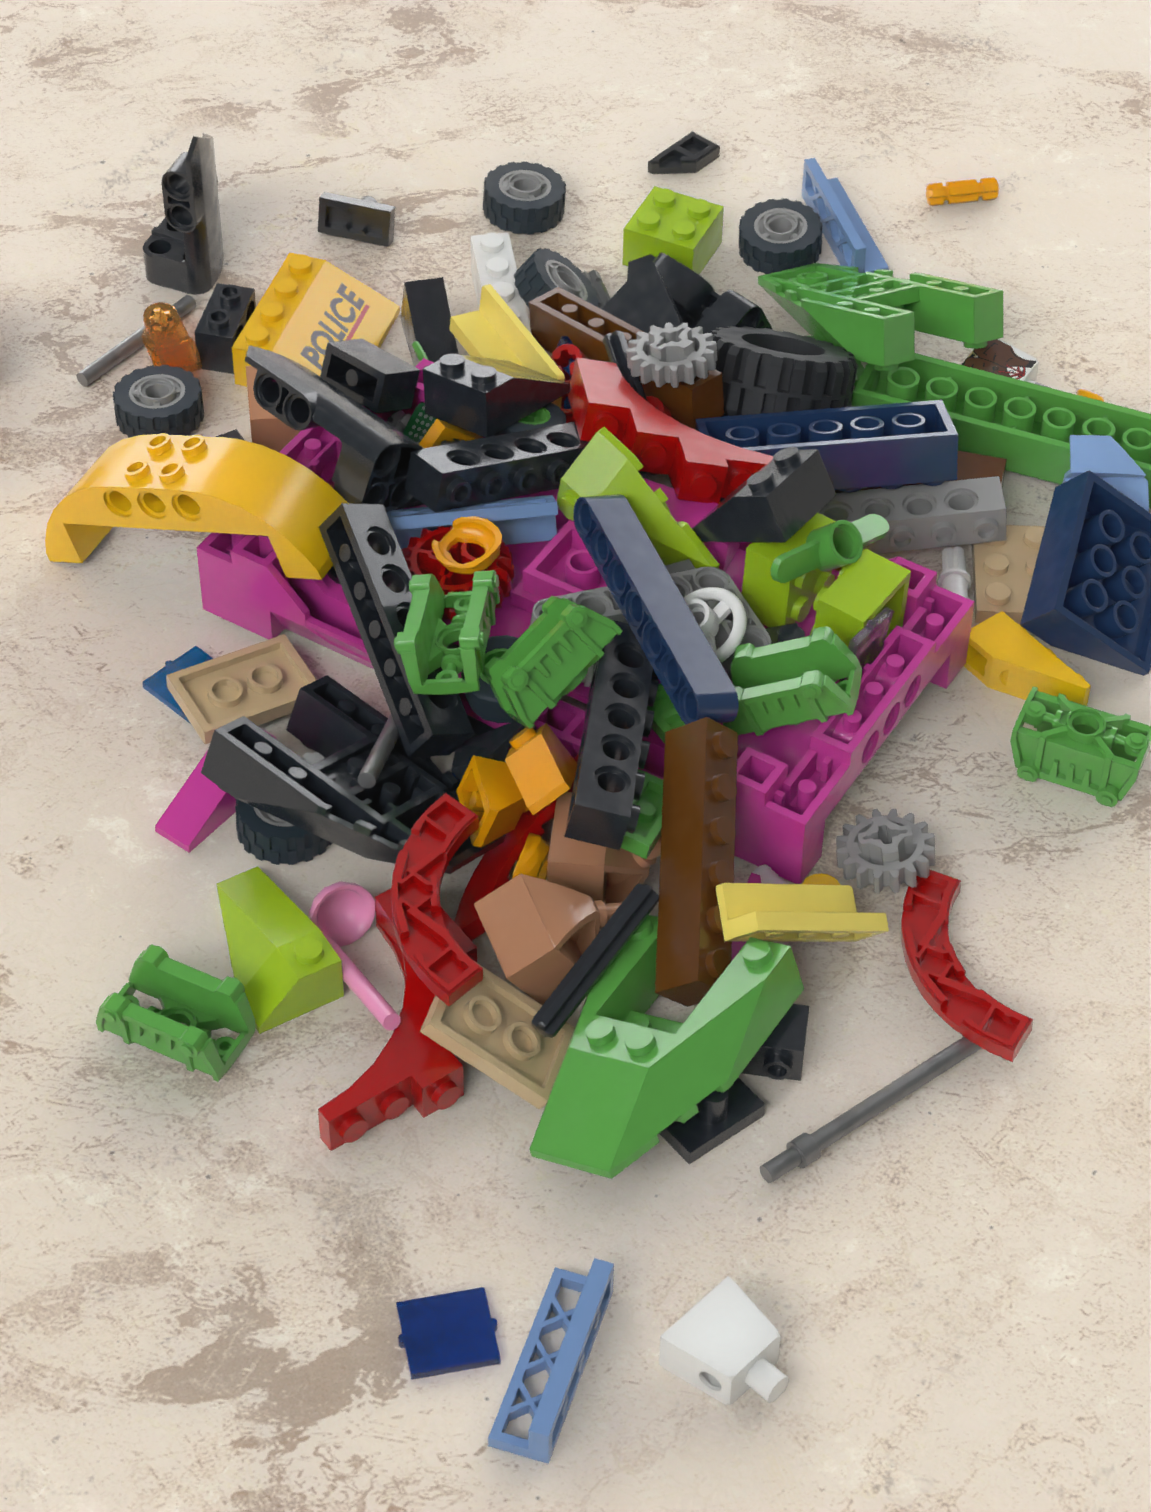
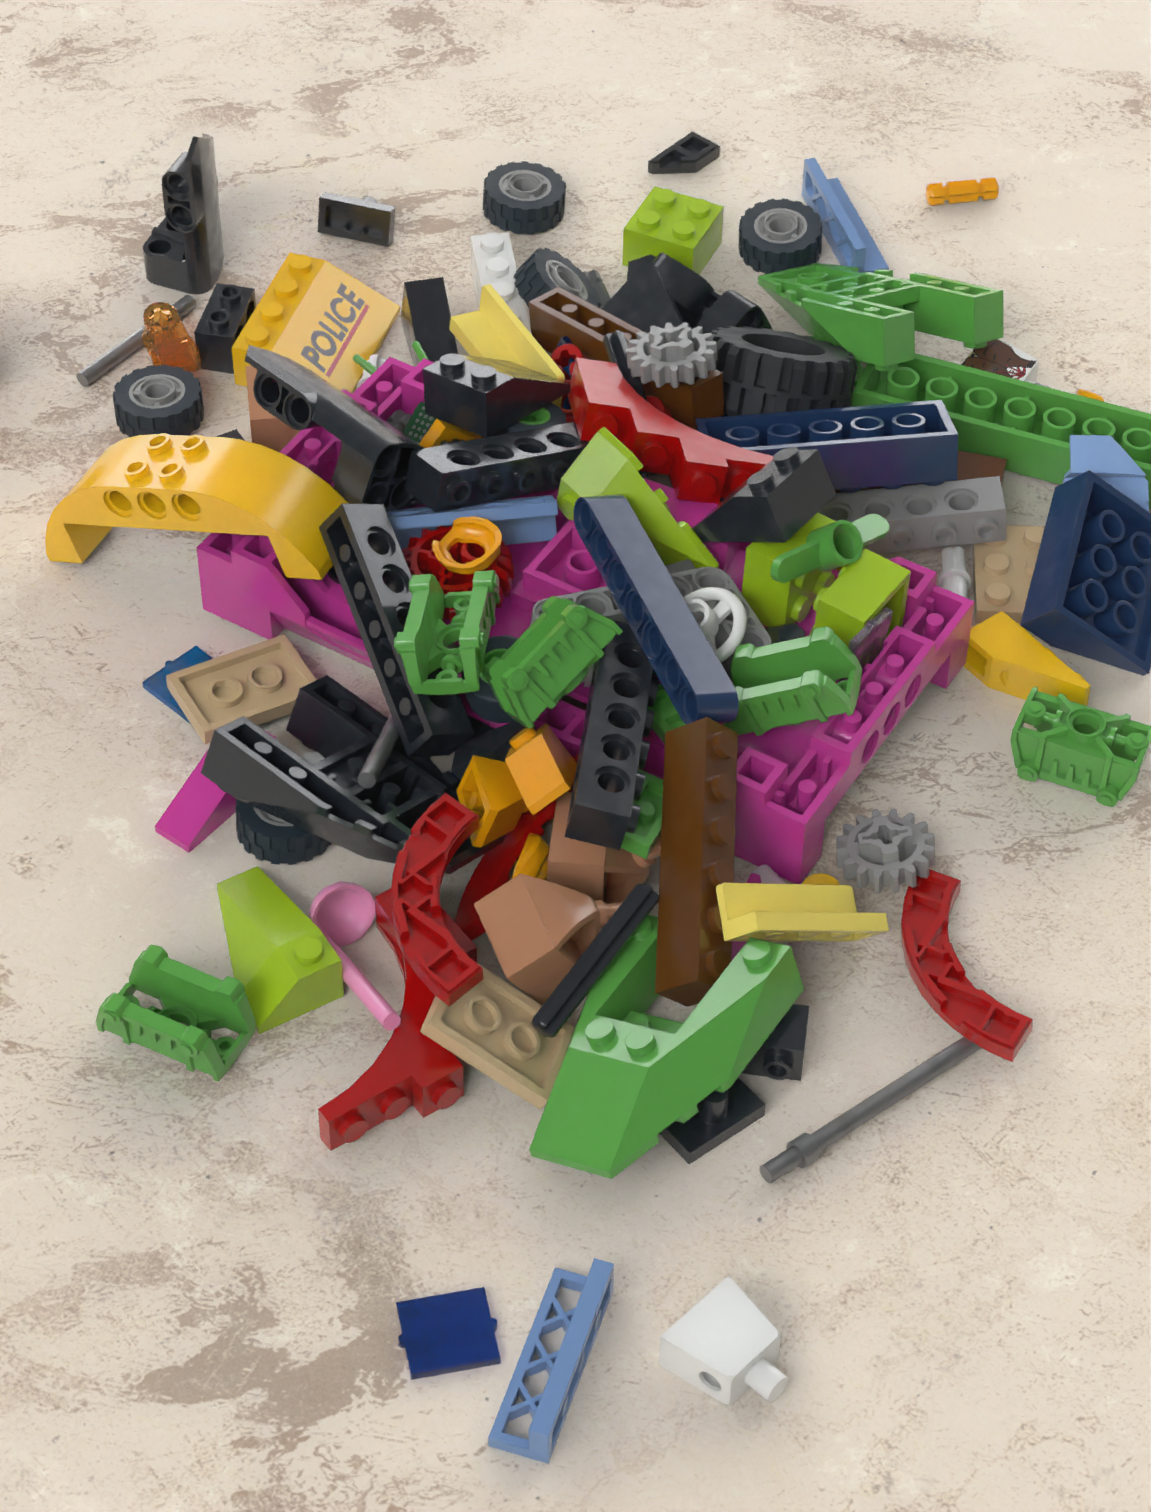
black brick [320,339,420,413] -> none

